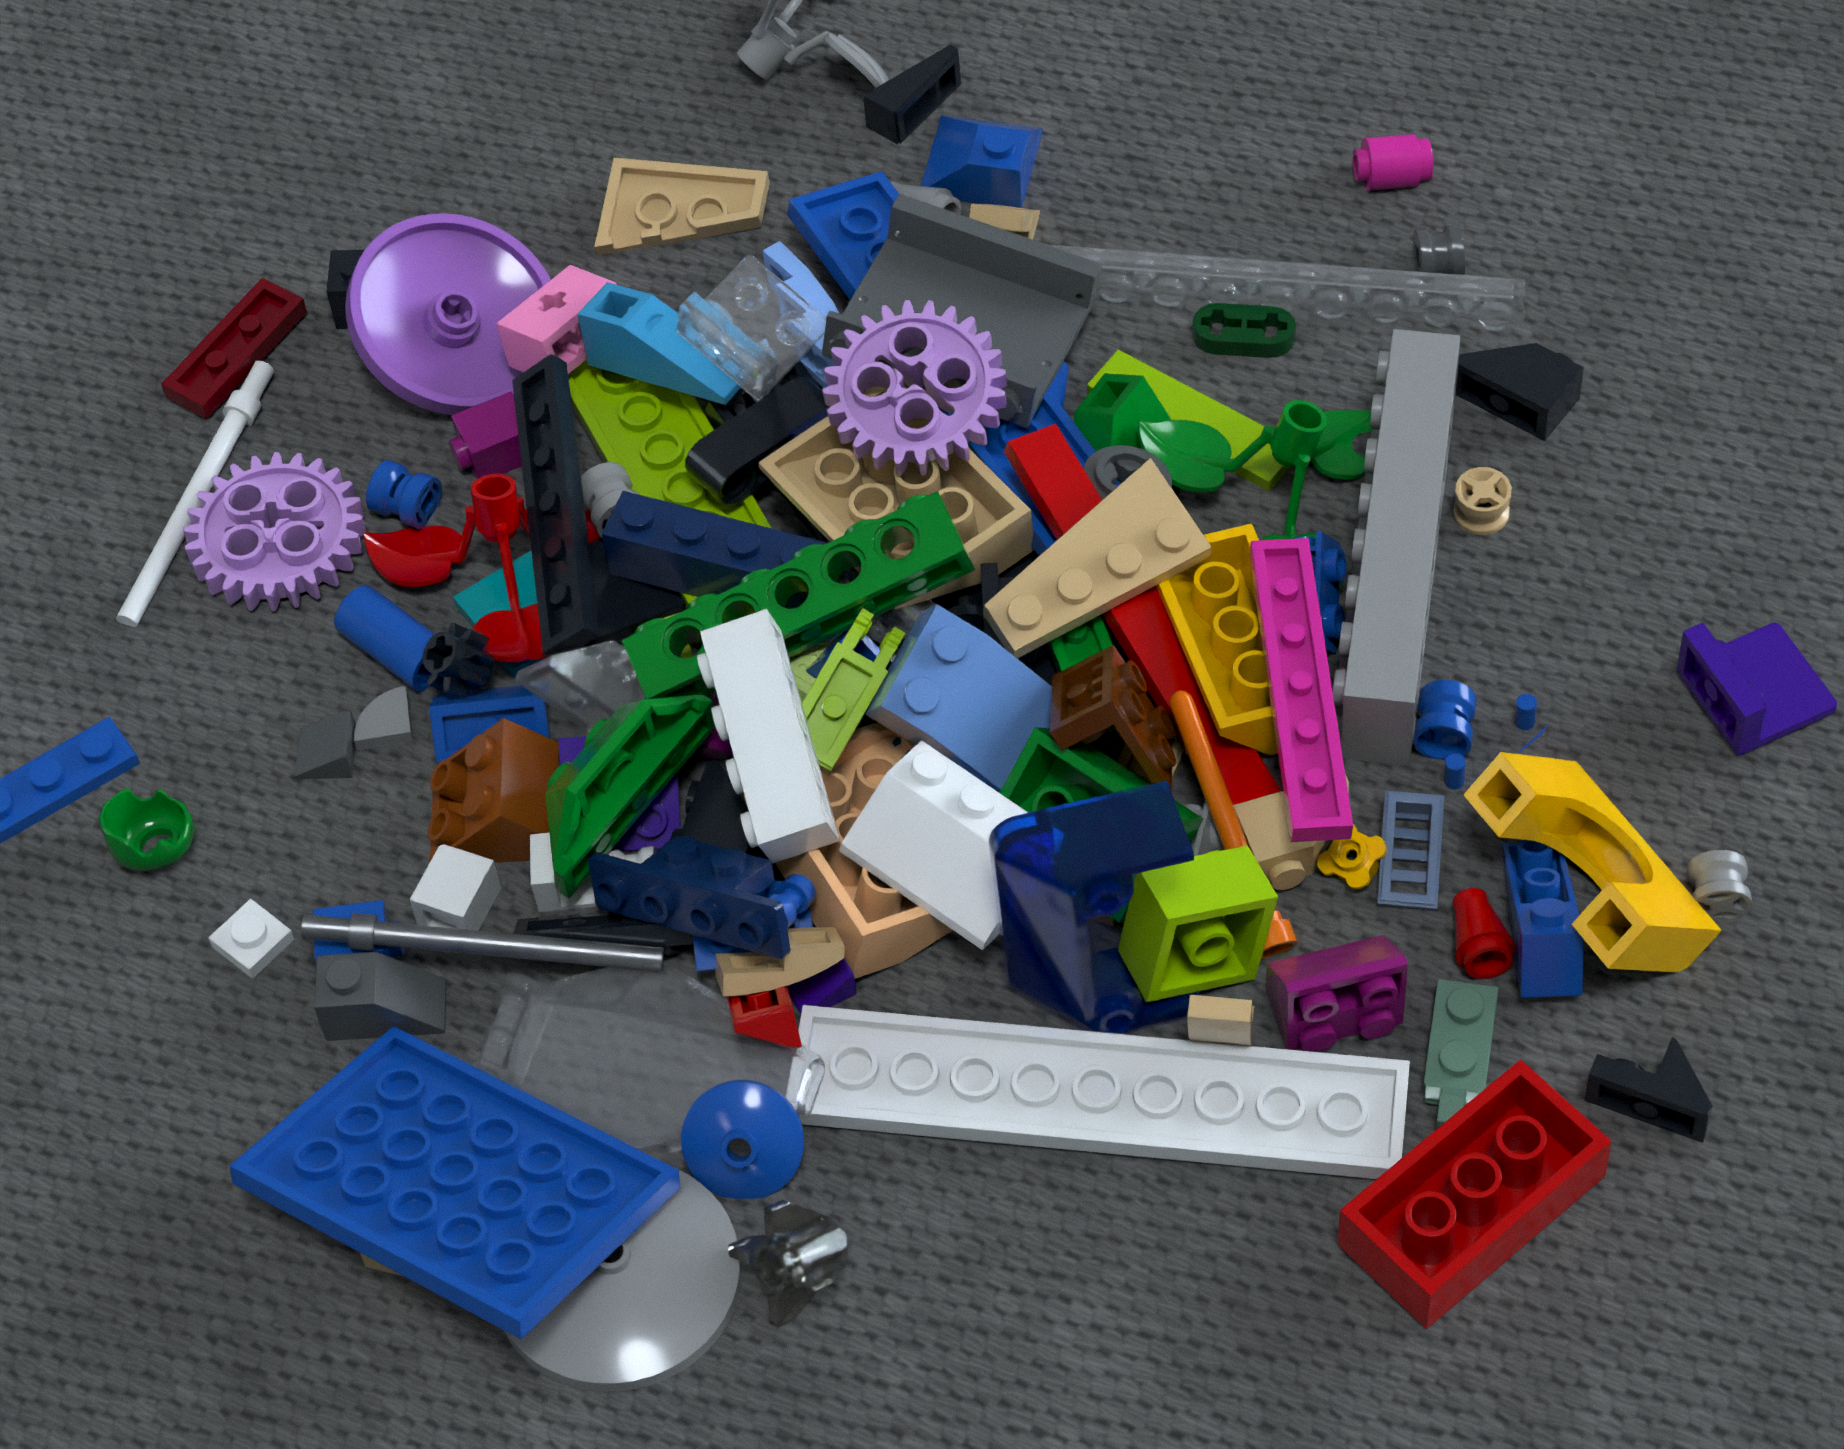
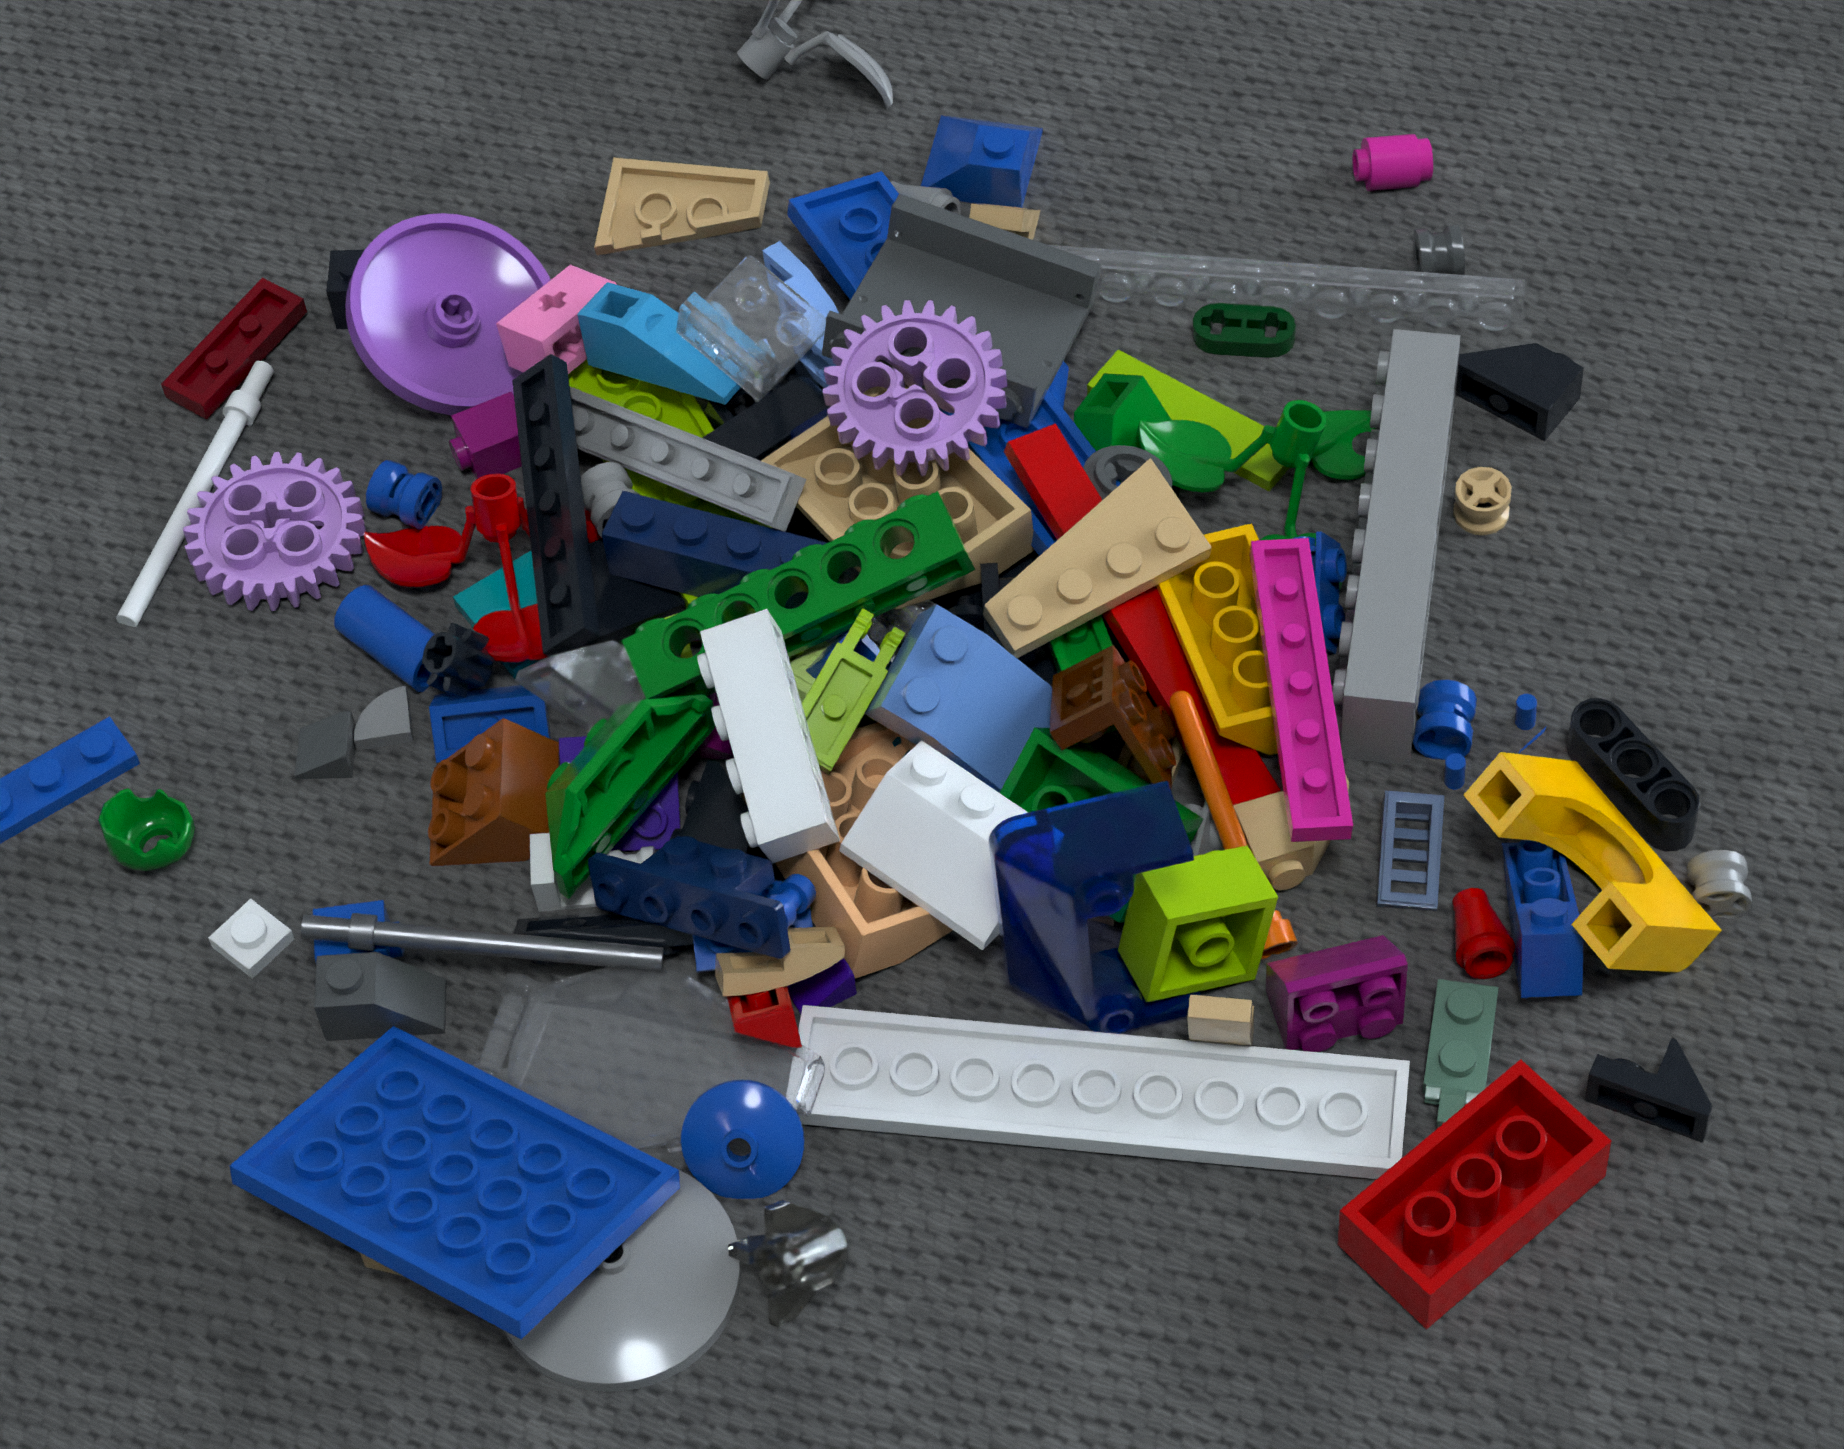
white panel [410,844,501,930] -> none
black slope [863,45,961,144] -> none
yellow plate [1317,824,1387,889] -> none
dark purple bracket [1676,622,1838,756] -> none
none -> light grey tile [570,387,806,532]
none -> black beam [1567,698,1700,852]

